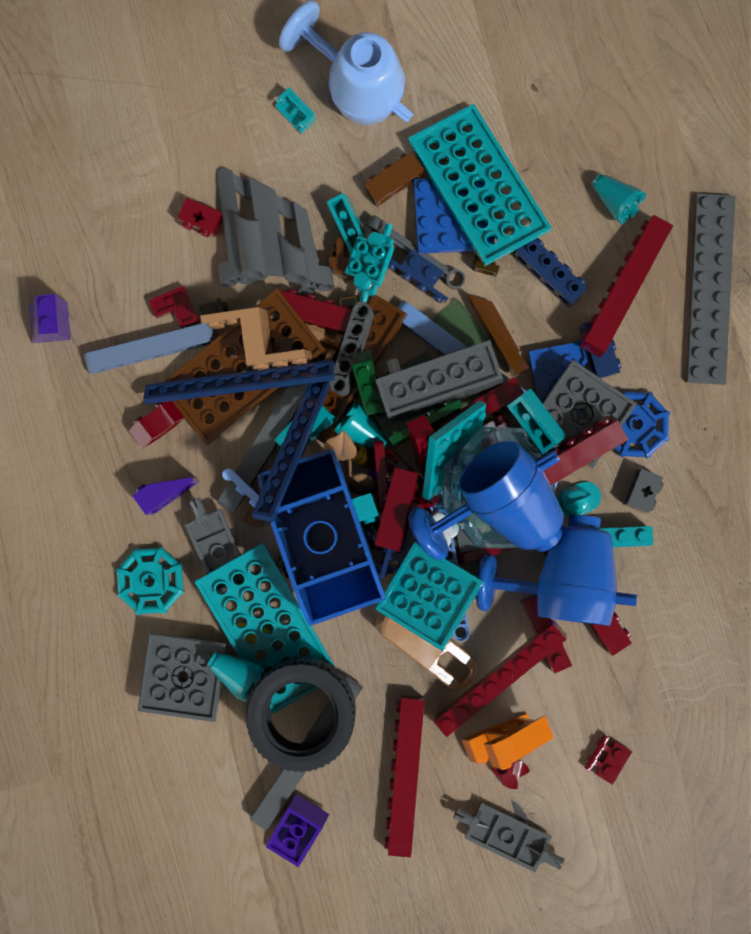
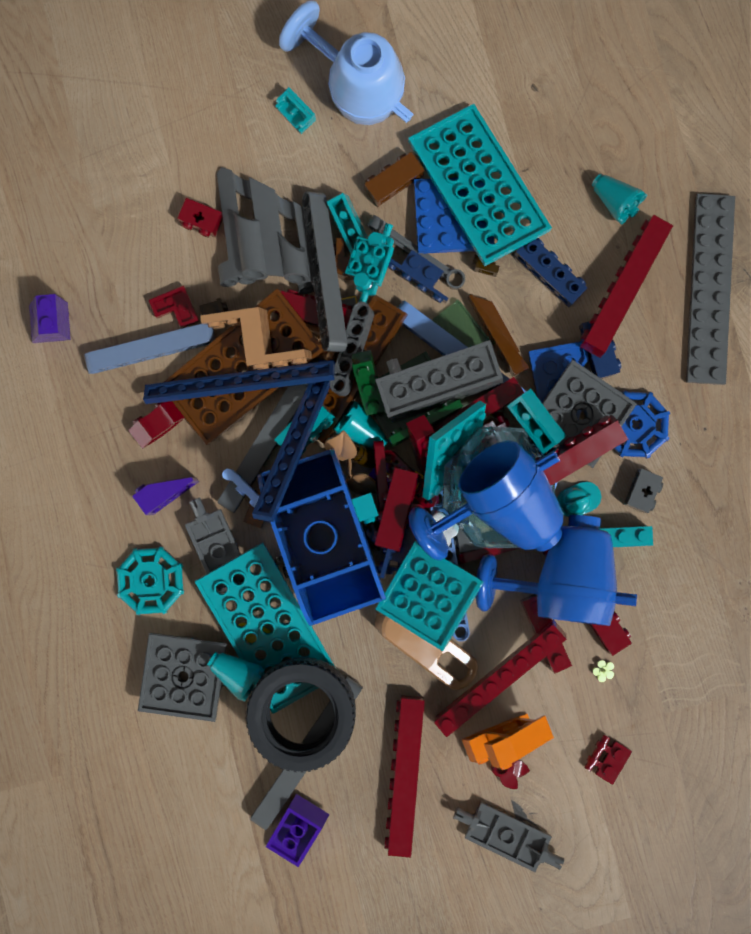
none -> dark grey beam [302,191,347,352]
none -> yellowish green plant [593,660,614,682]

